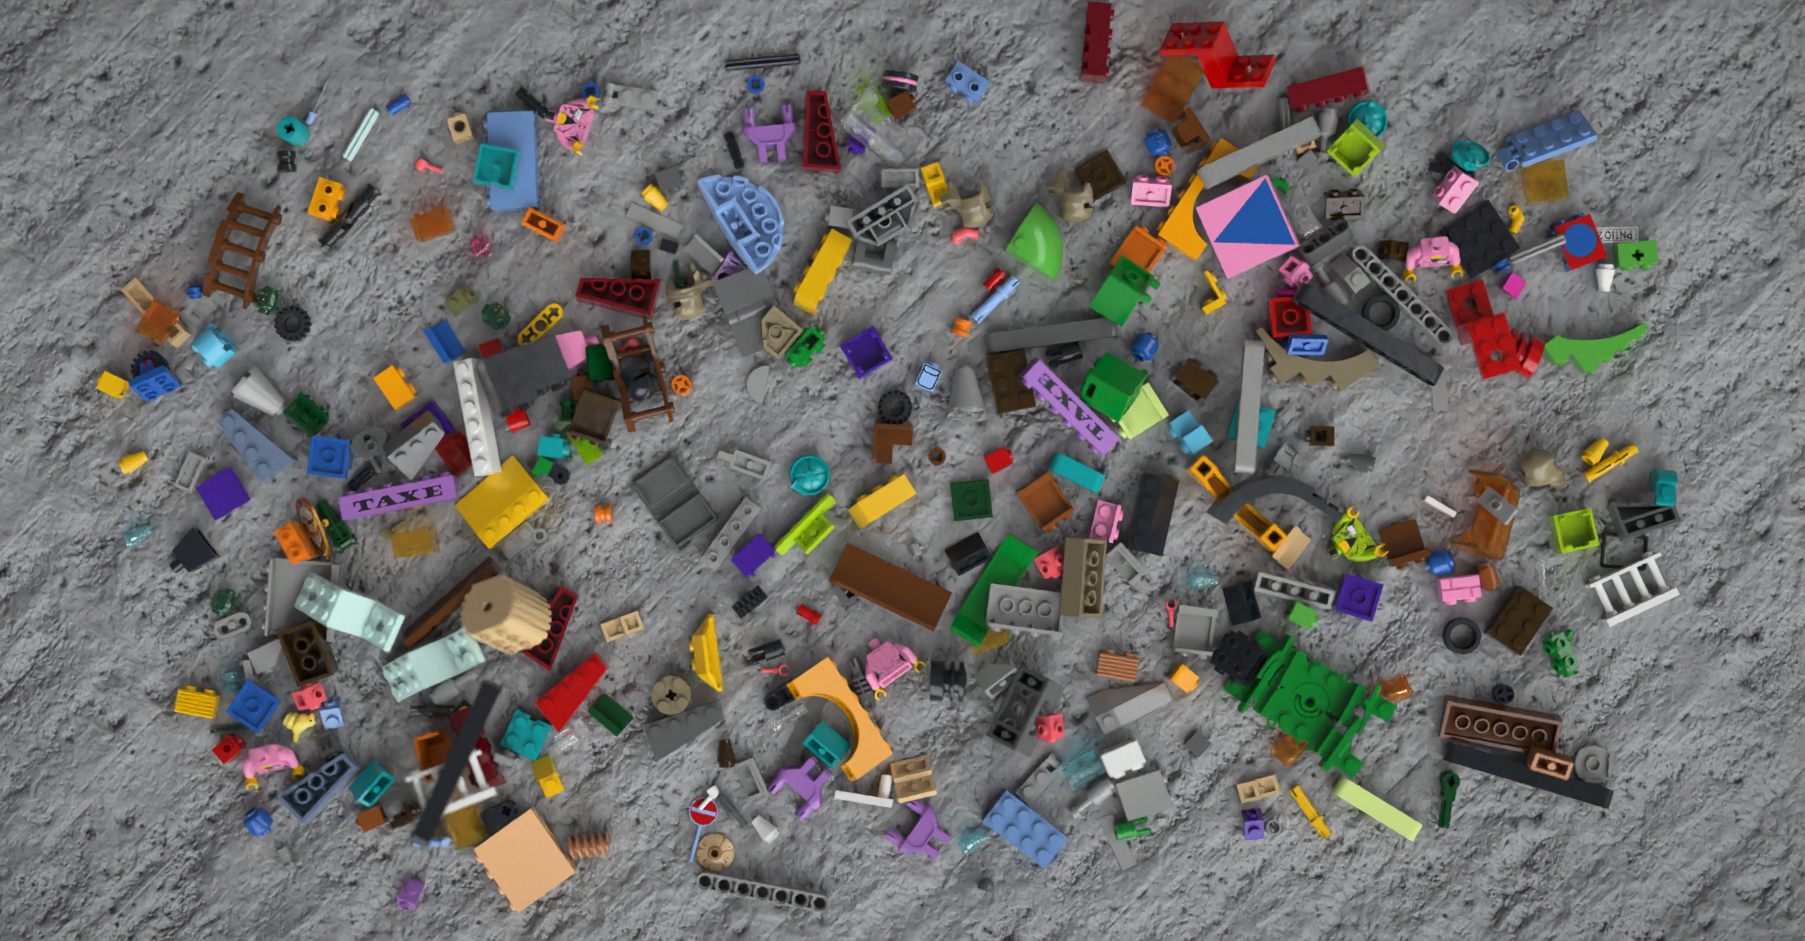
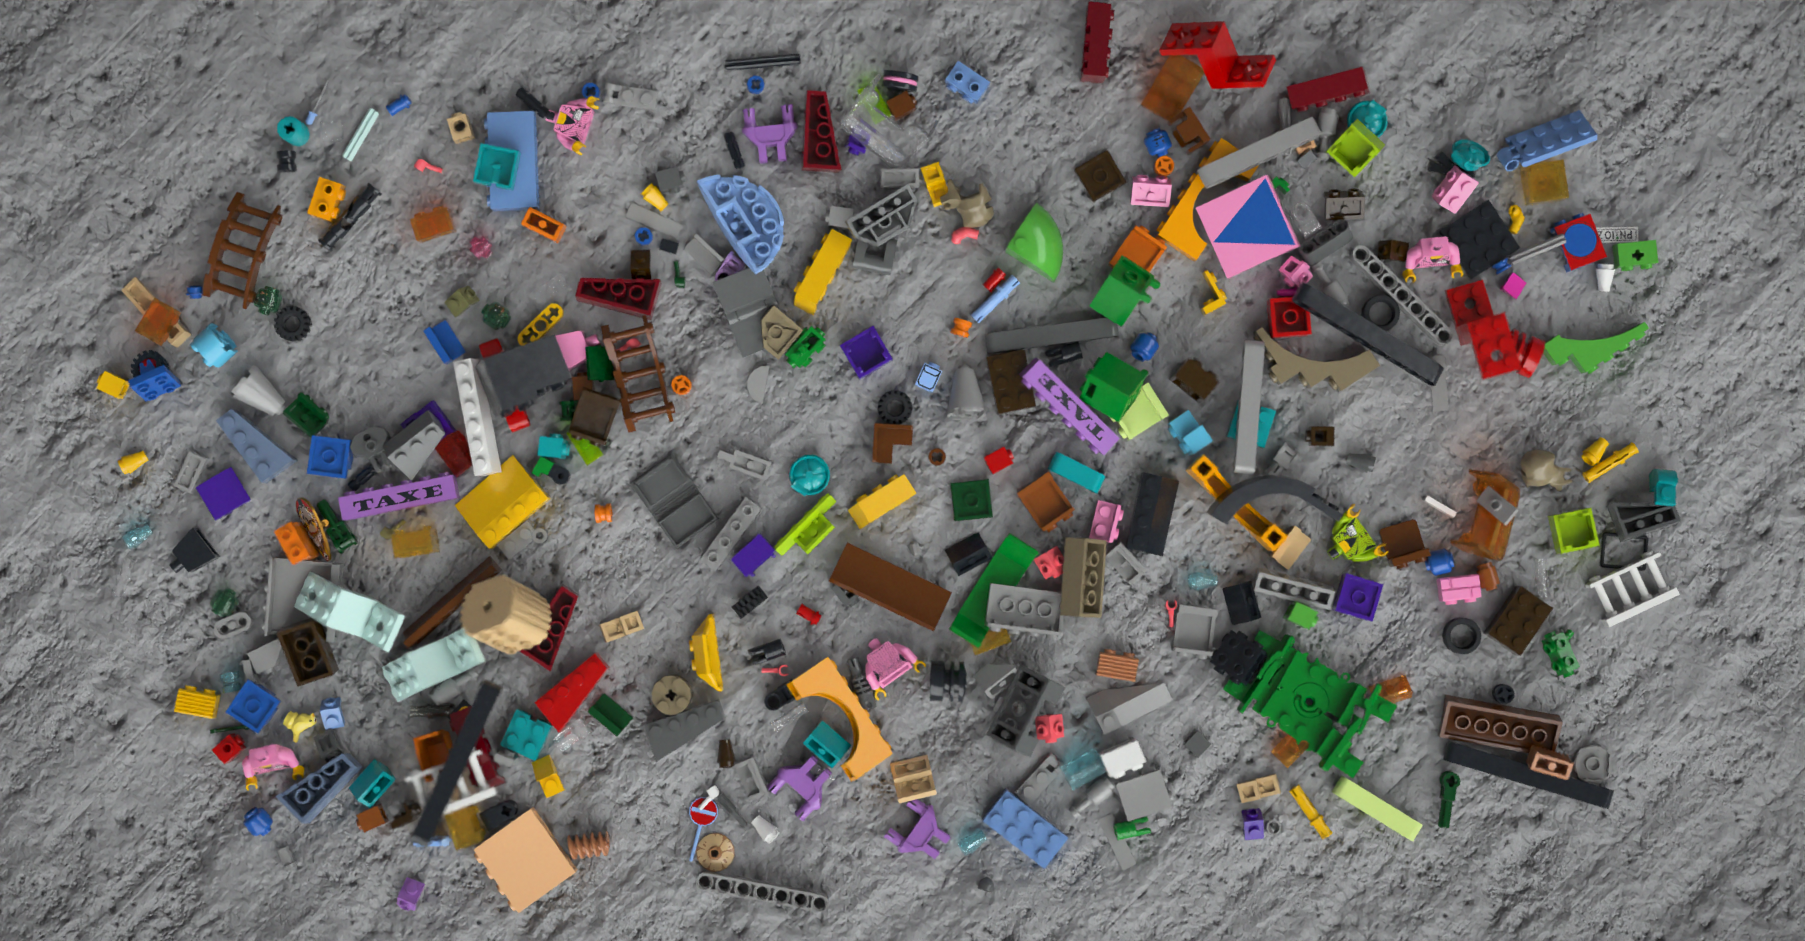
coral brick [291,682,327,711] -> none
light orange brick [373,365,418,411] -> none
black helmet [620,361,661,402] -> none
dark tan piece [665,262,713,320] -> none
white piece [834,774,893,808] -> none
dark tan piece [1046,168,1094,223] -> none
light orange slope [1167,662,1199,693] -> none
blue panel [1281,334,1329,355] -> none
light grey slope [1328,253,1371,296] -> none

